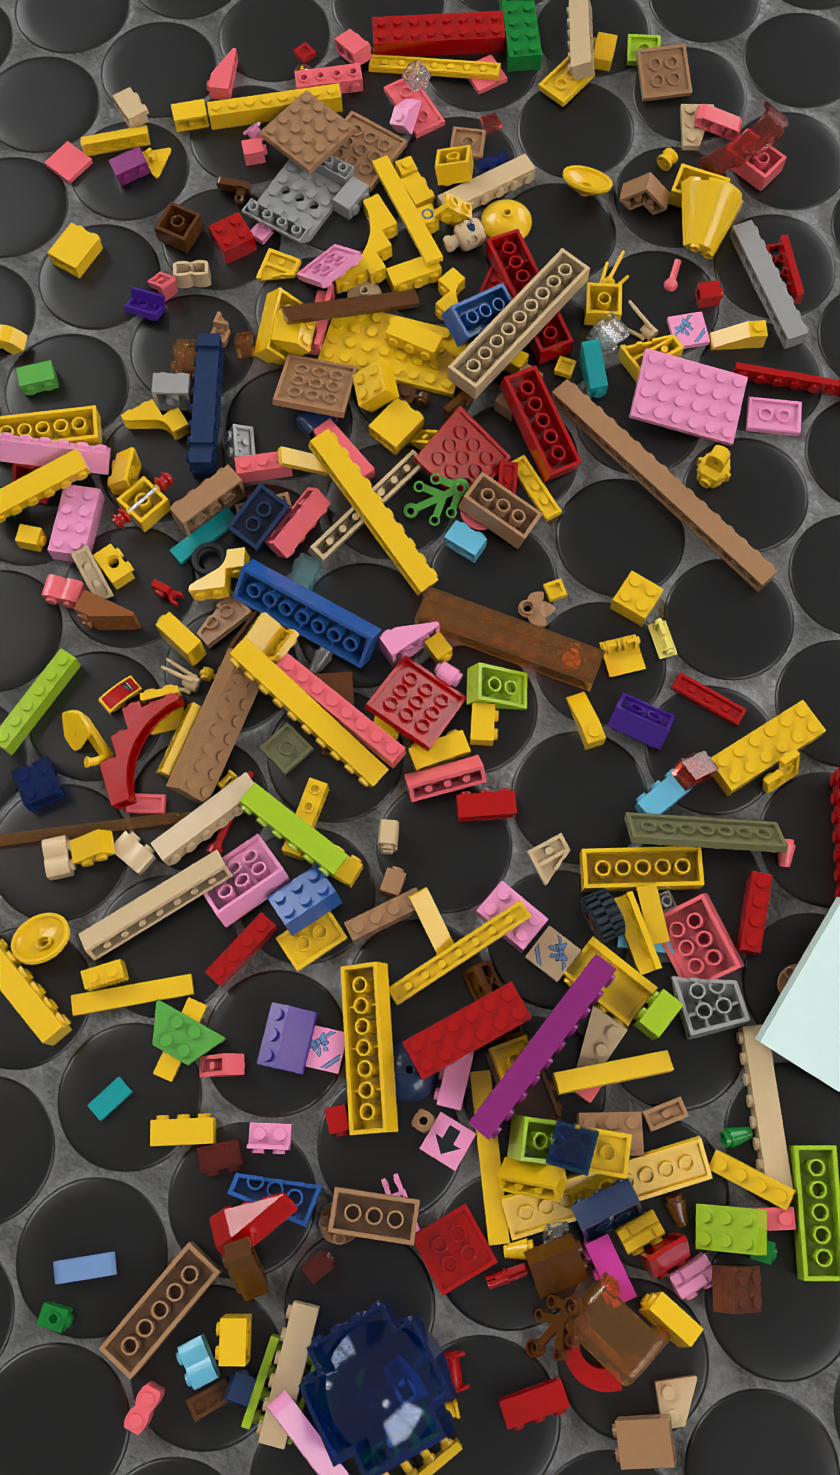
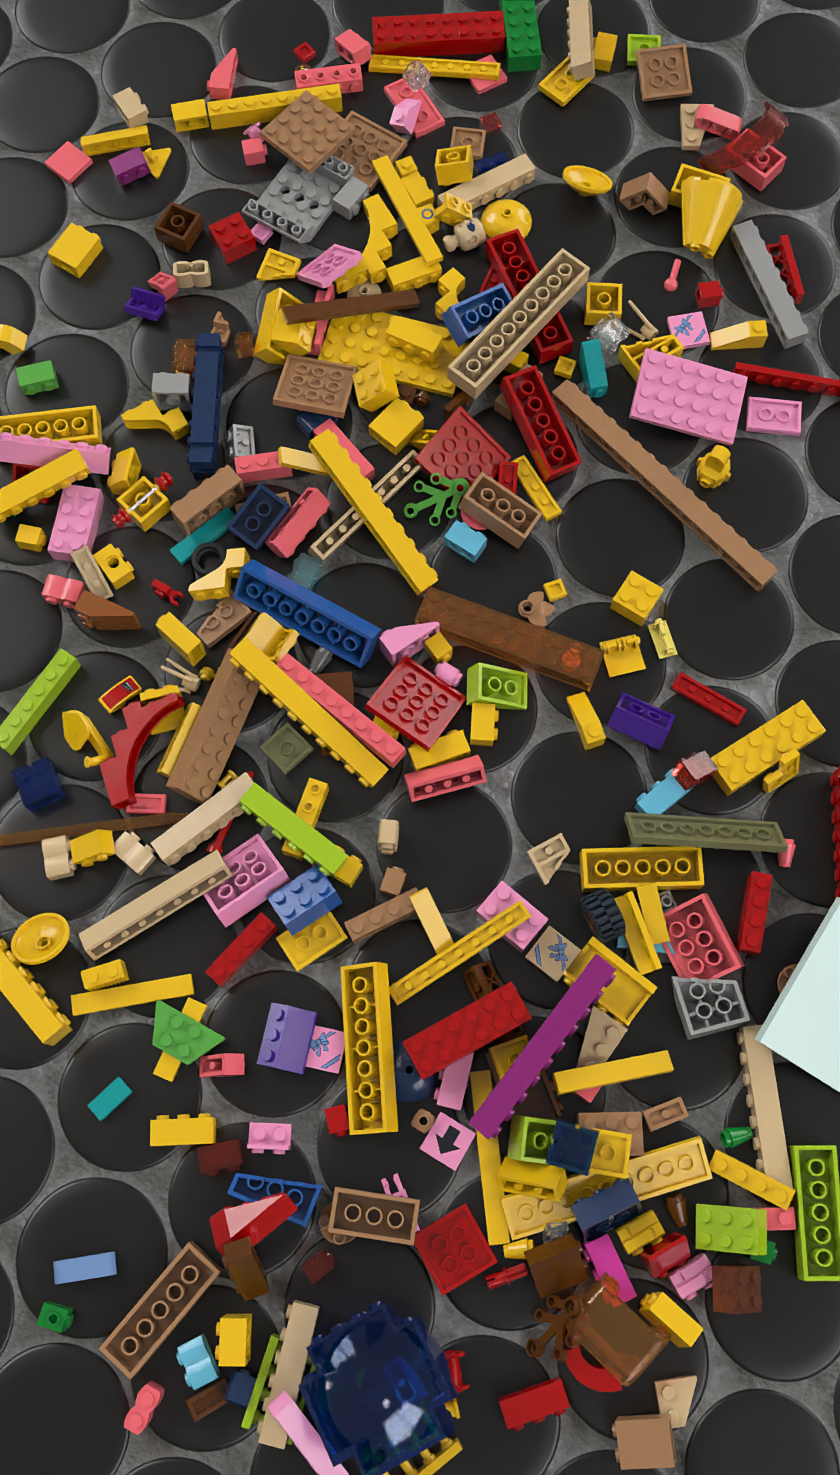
reddish brown piece [216,176,252,205] -> none
red brick [456,788,517,822] -> none
yellow plant [599,250,629,284] -> none
lime brick [633,989,683,1041] -> none
yellow wheel [656,148,678,171] -> none

